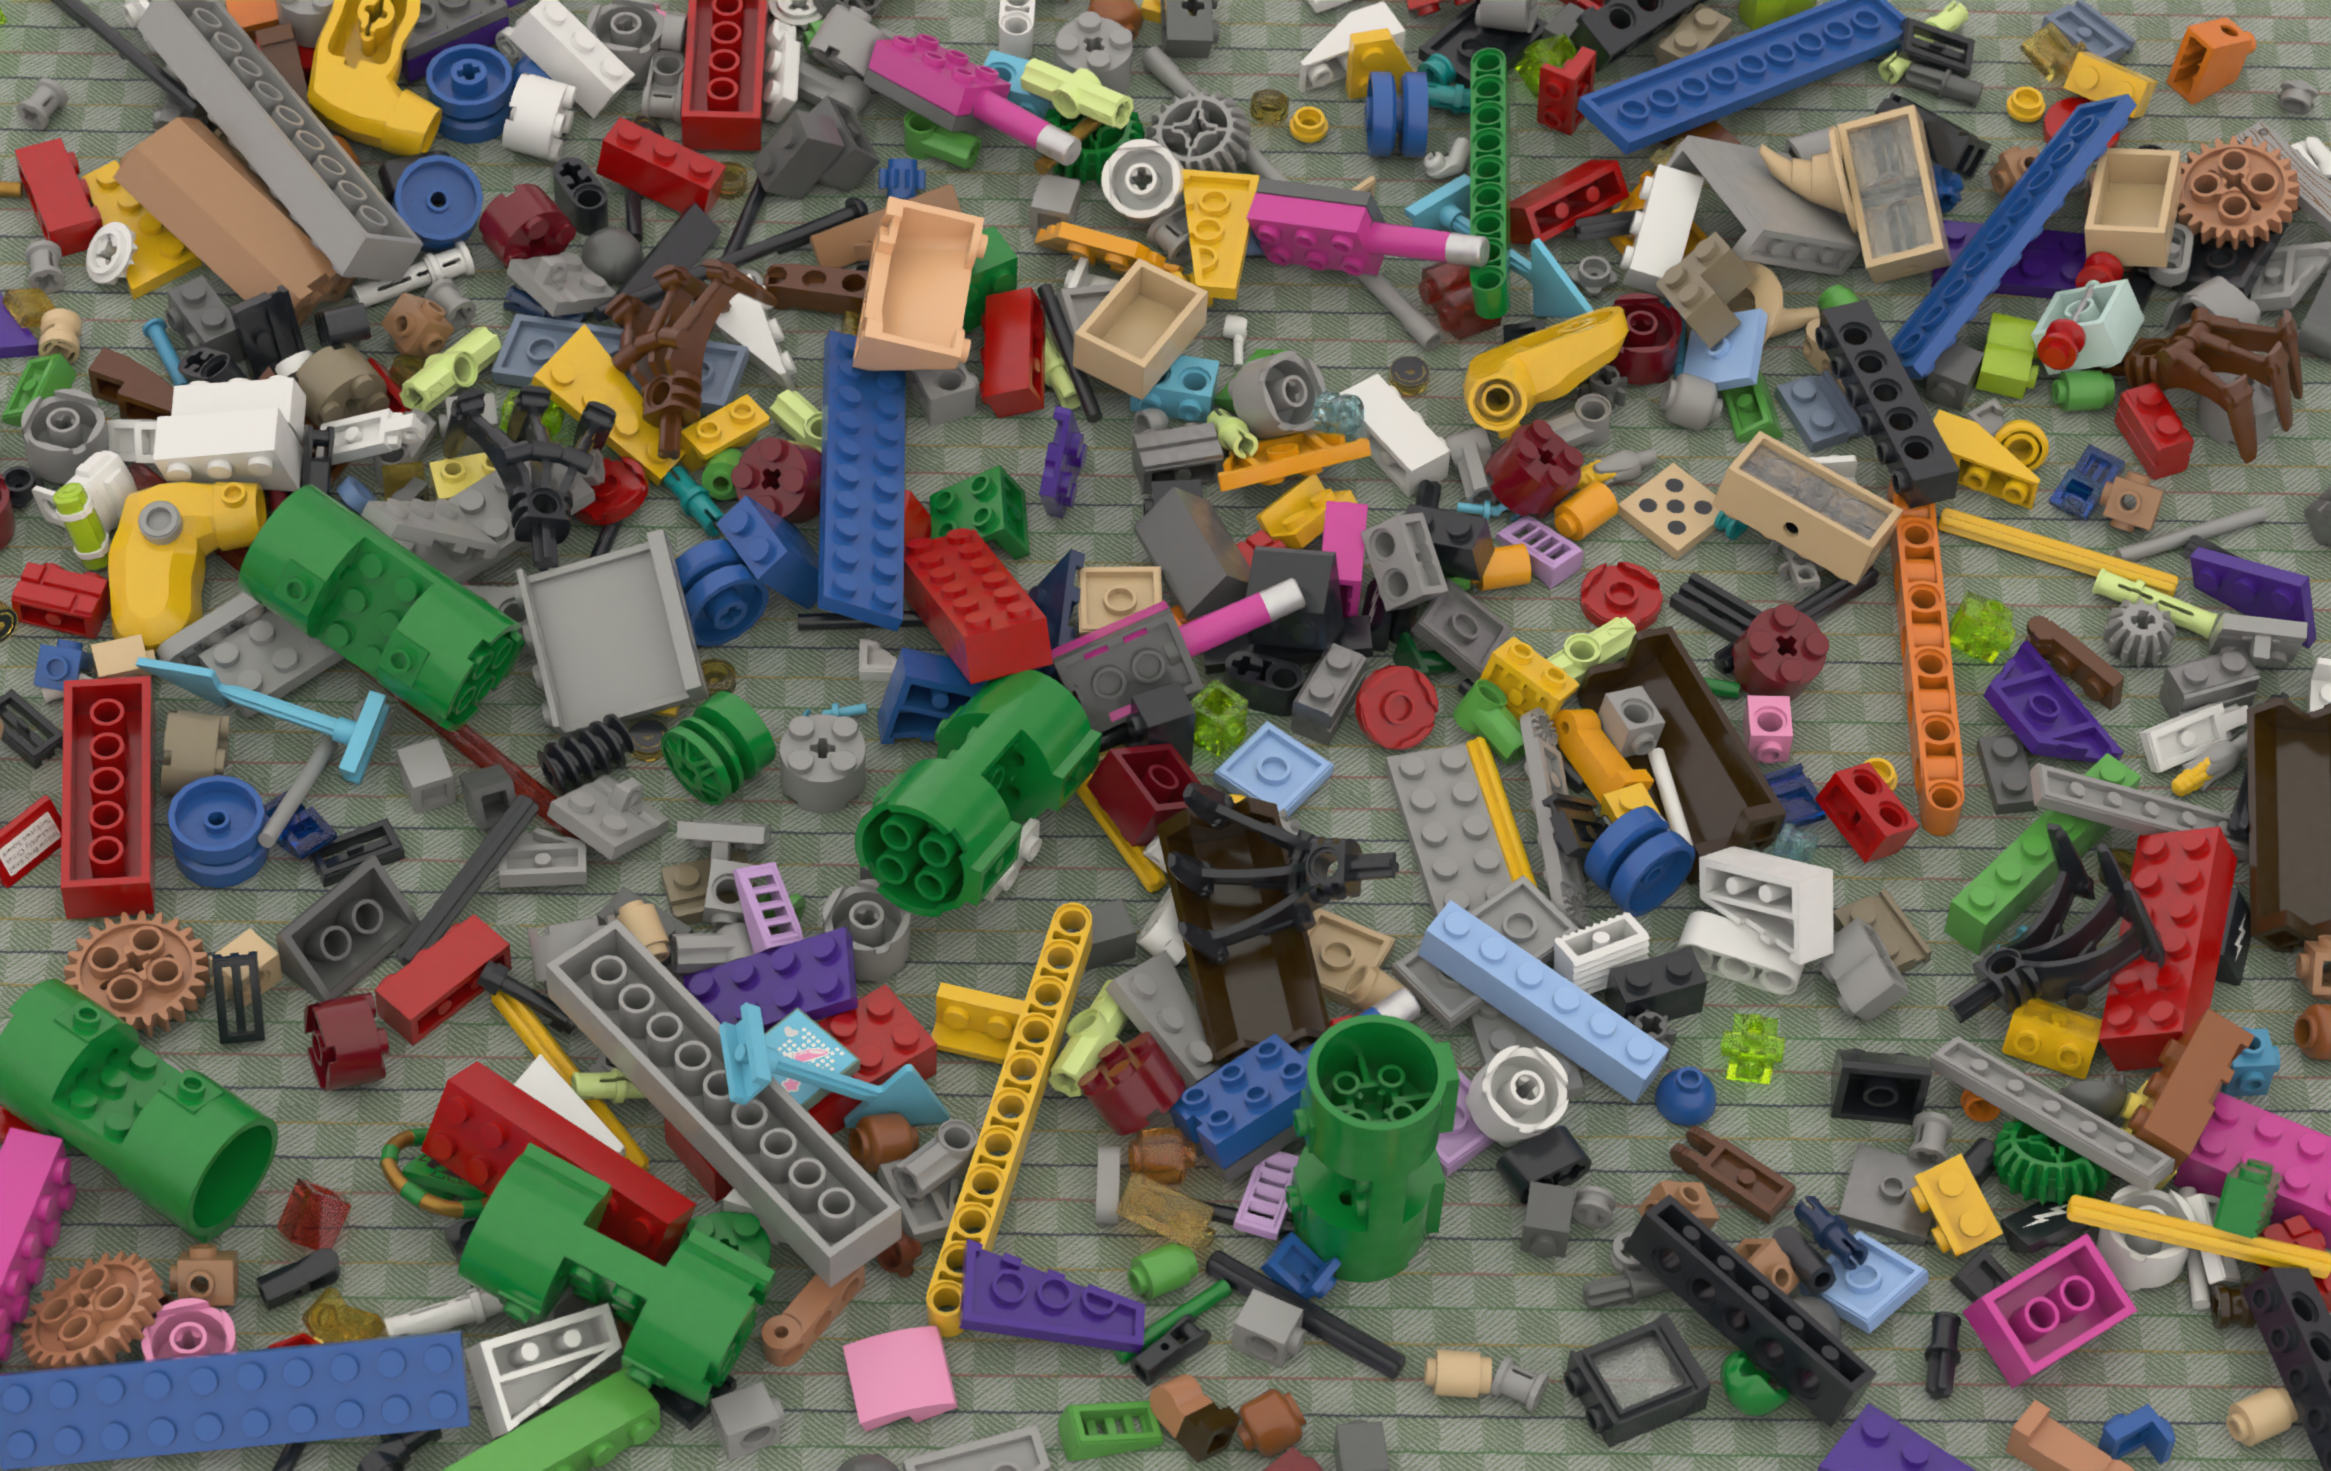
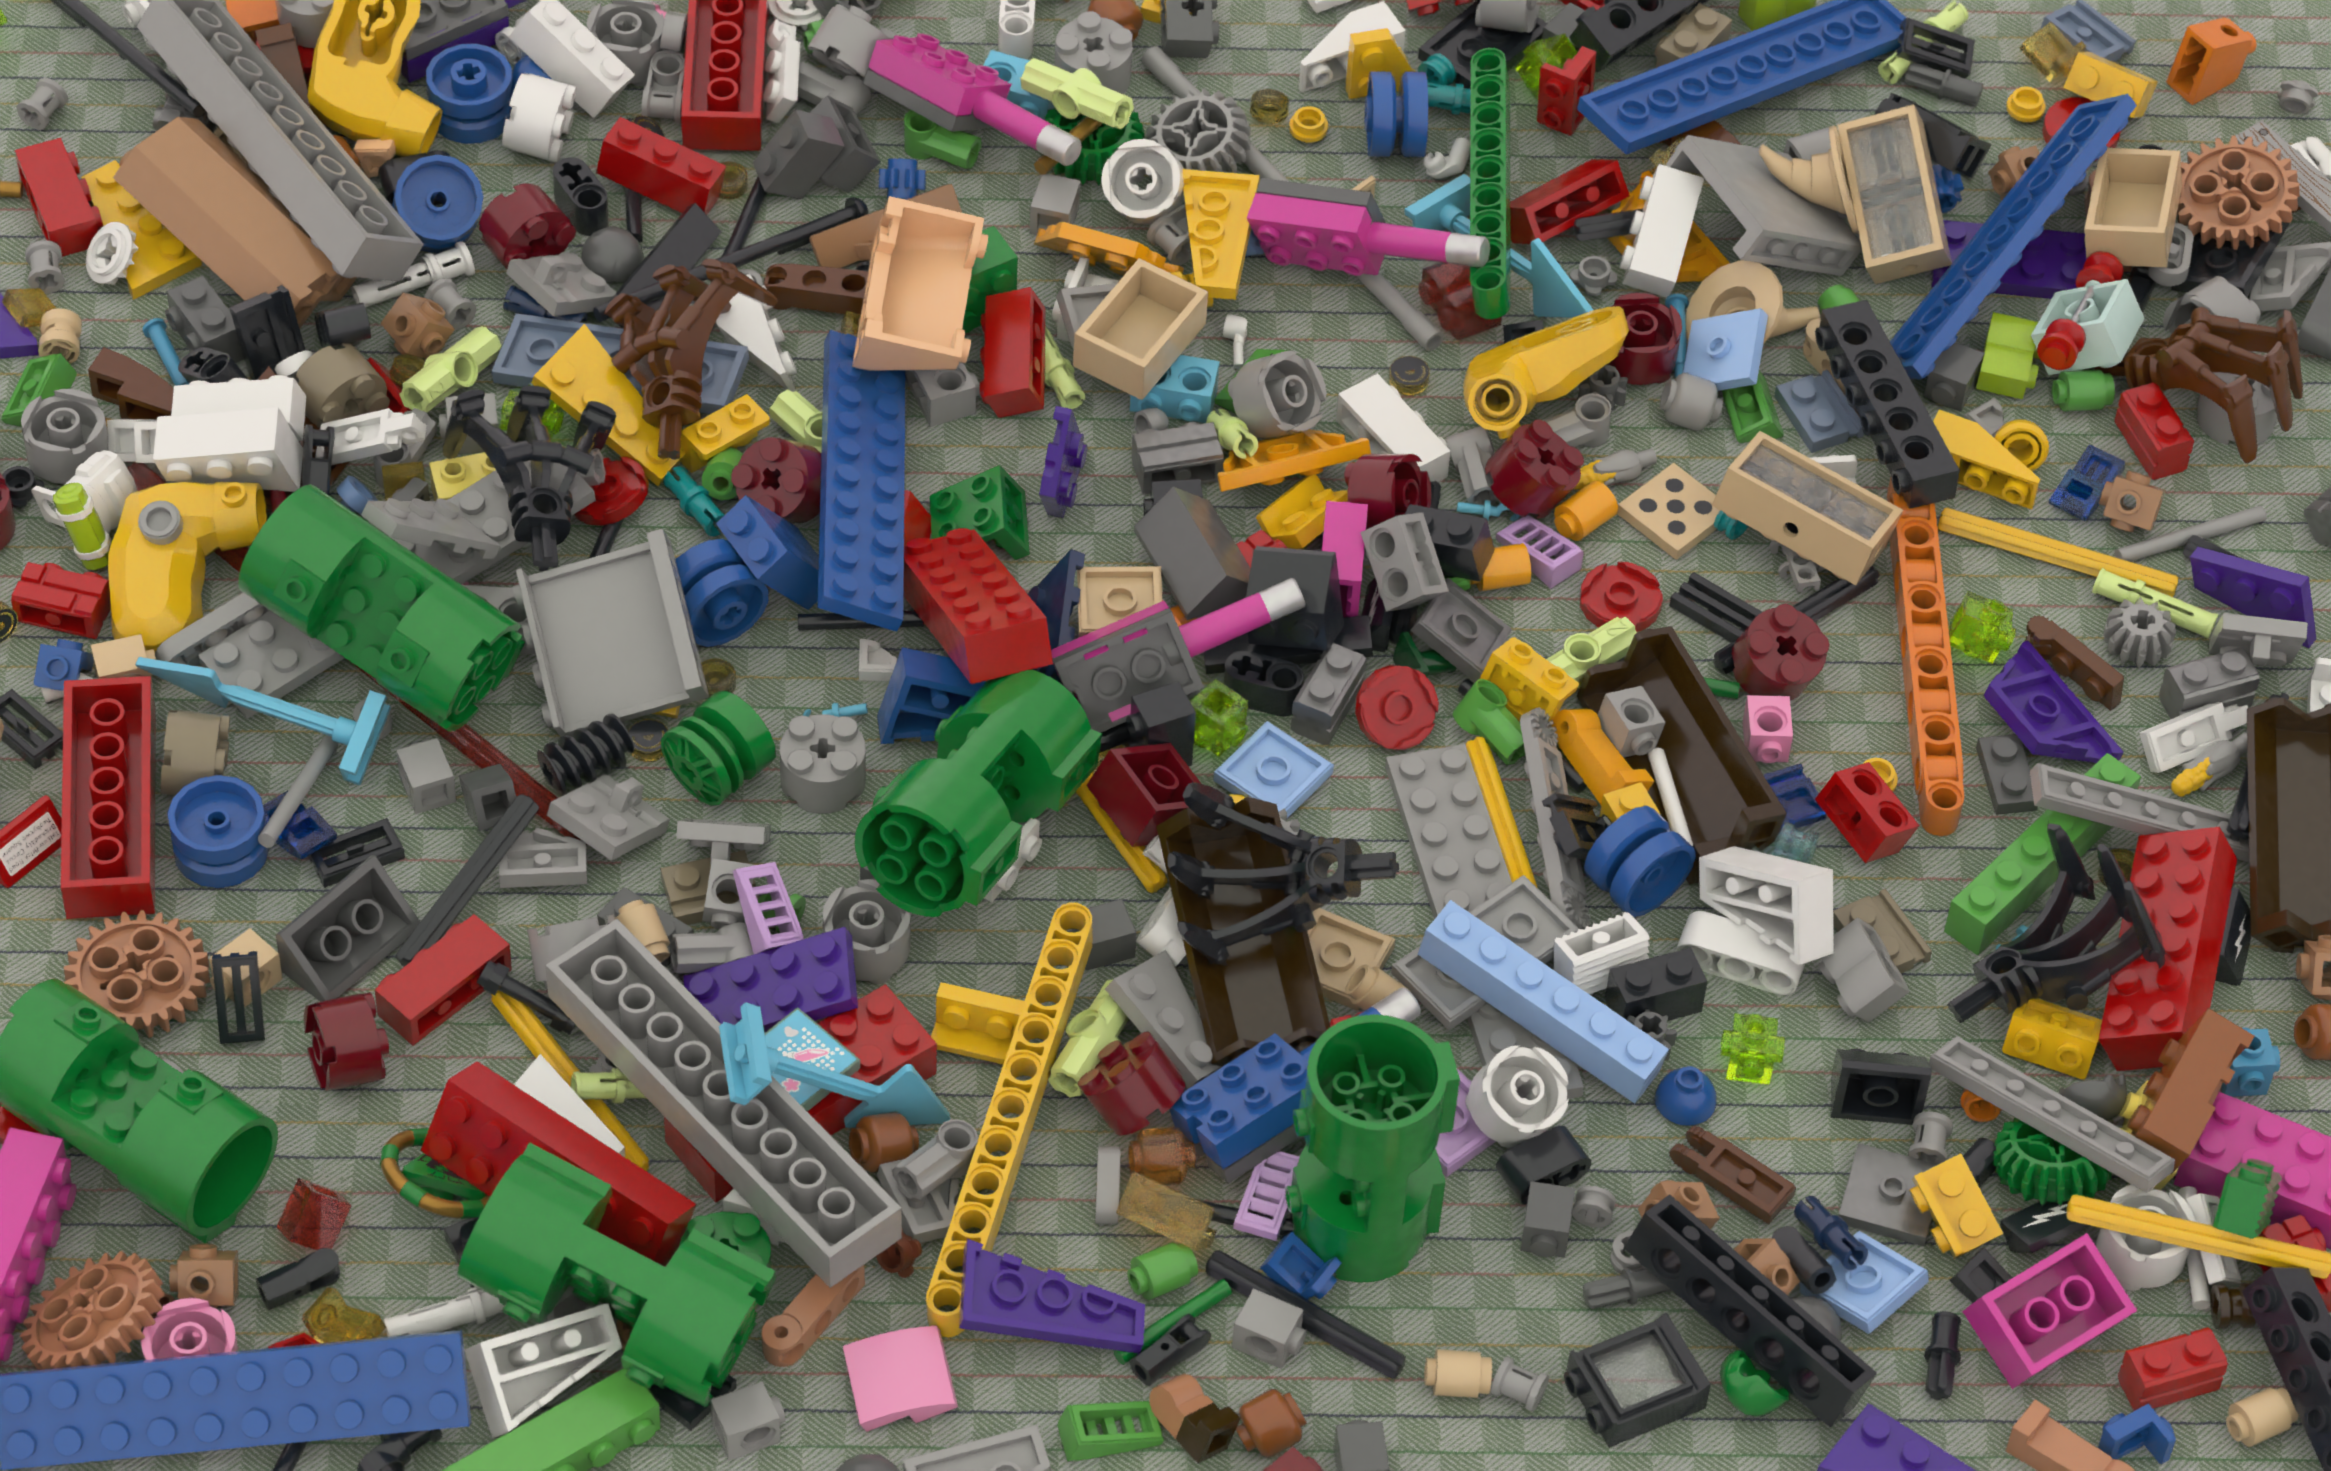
black bar [1037,284,1103,423] -> none
clear light blue wheel [1313,391,1365,435] -> none
dark tan brick [1655,231,1757,349] -> none
none -> light nougat tile [354,139,396,178]
none -> dark red brick [1344,454,1431,530]
none -> red brick [2118,1327,2228,1411]

